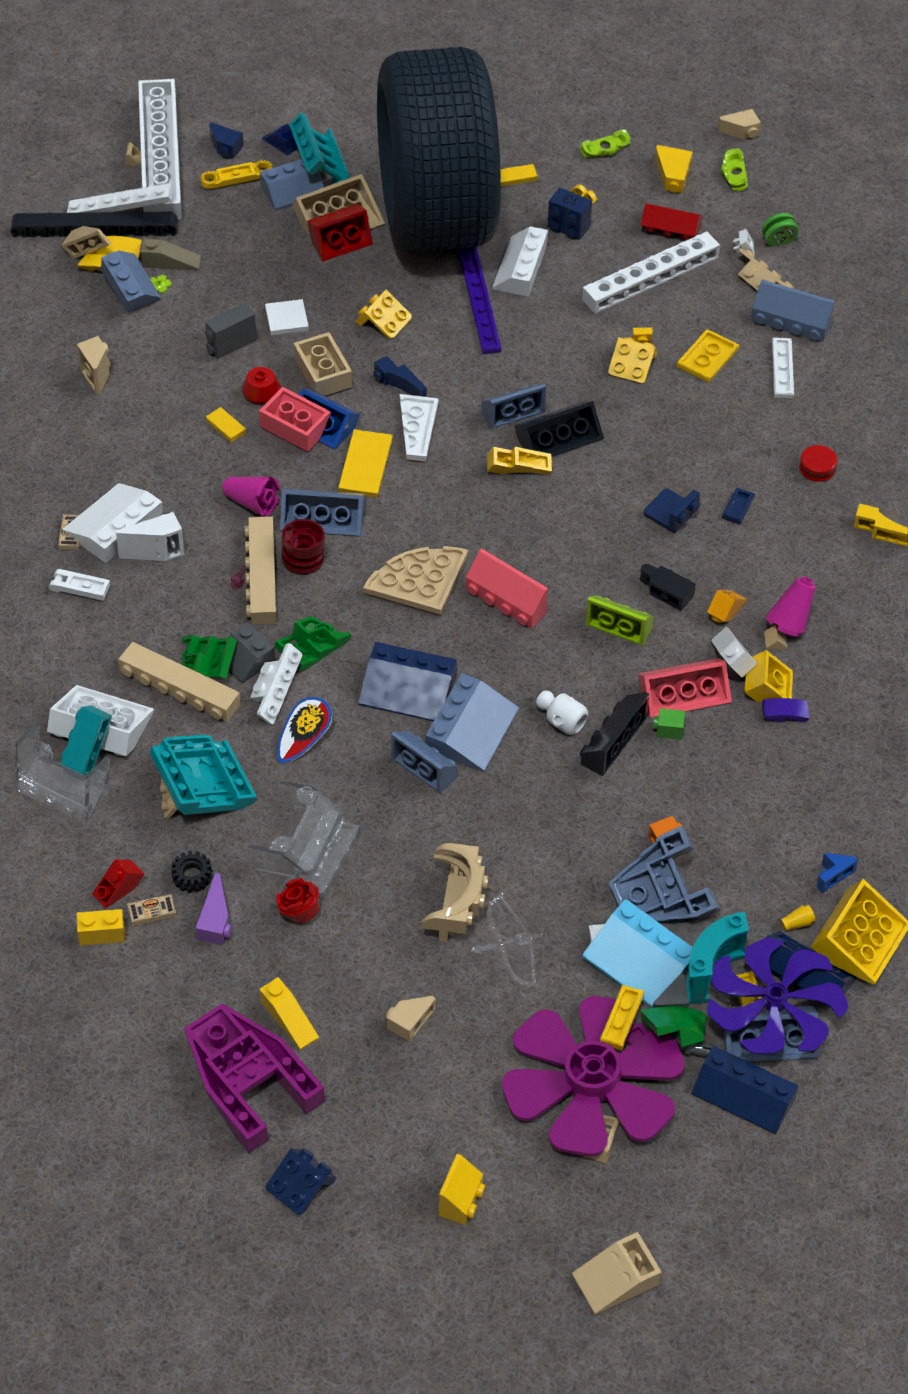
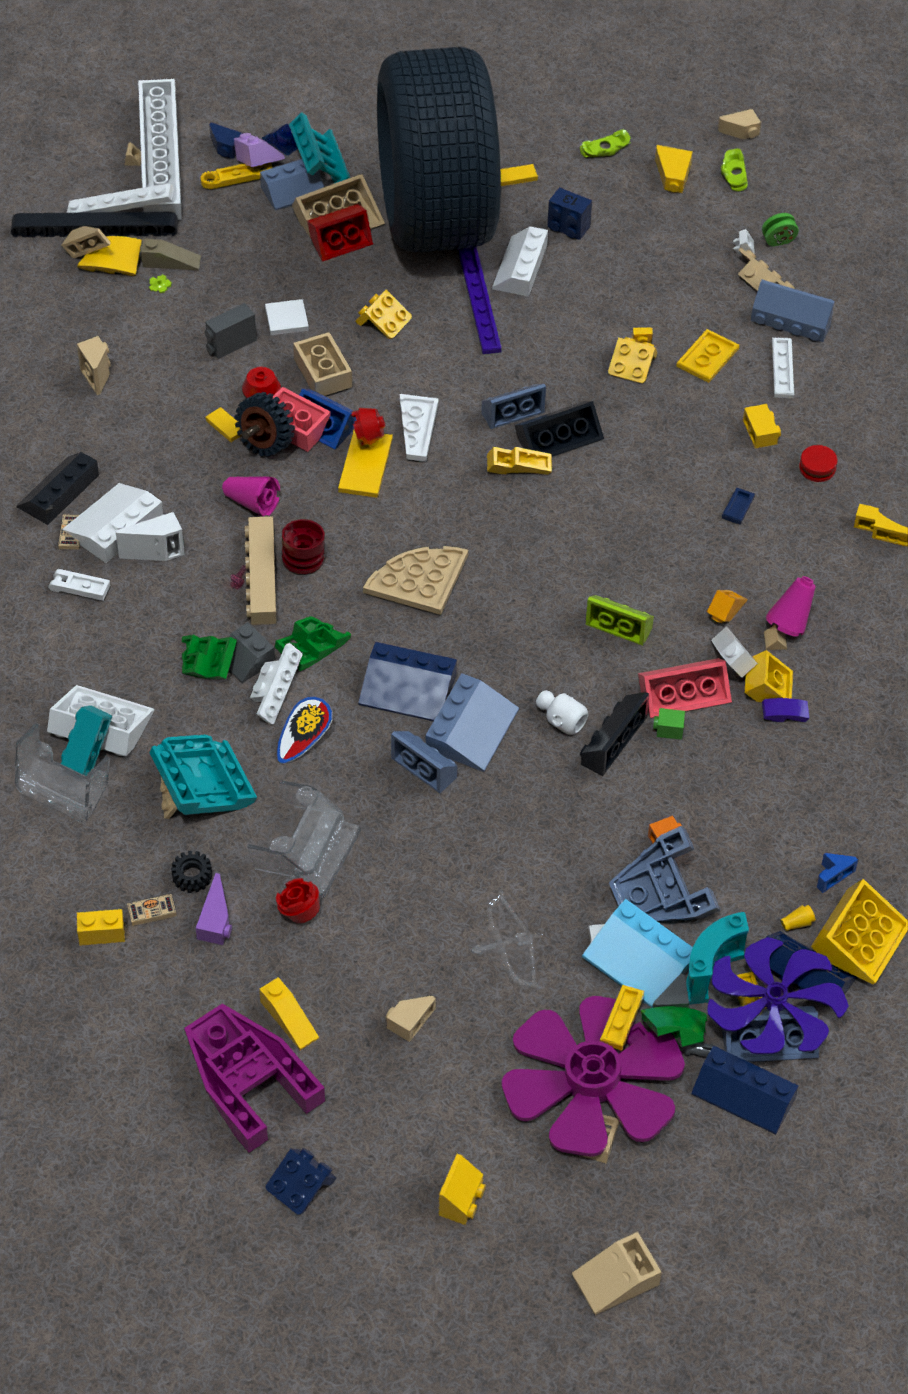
red slope [92,859,145,908] -> none
sand blue slope [101,250,161,313] -> none
tan brick [119,642,241,722] -> none
sand blue slope [280,488,365,536] -> none
dark blue slope [373,356,427,397] -> none
tan piece [421,843,488,943] -> none
coral slope [466,548,548,629] -> none
yellow piece [570,185,597,205] -> none
white brick [582,232,720,313] -> none
black hinge [640,563,696,611] -> none
red slope [641,203,703,239] -> none
dark blue bracket [644,489,700,533] -> none
none -> black slope [16,452,99,525]
none -> lavender slope [234,133,285,167]
none -> wheel [234,392,295,457]
none -> red cone [352,408,386,446]
none -> yellow brick [743,404,781,448]

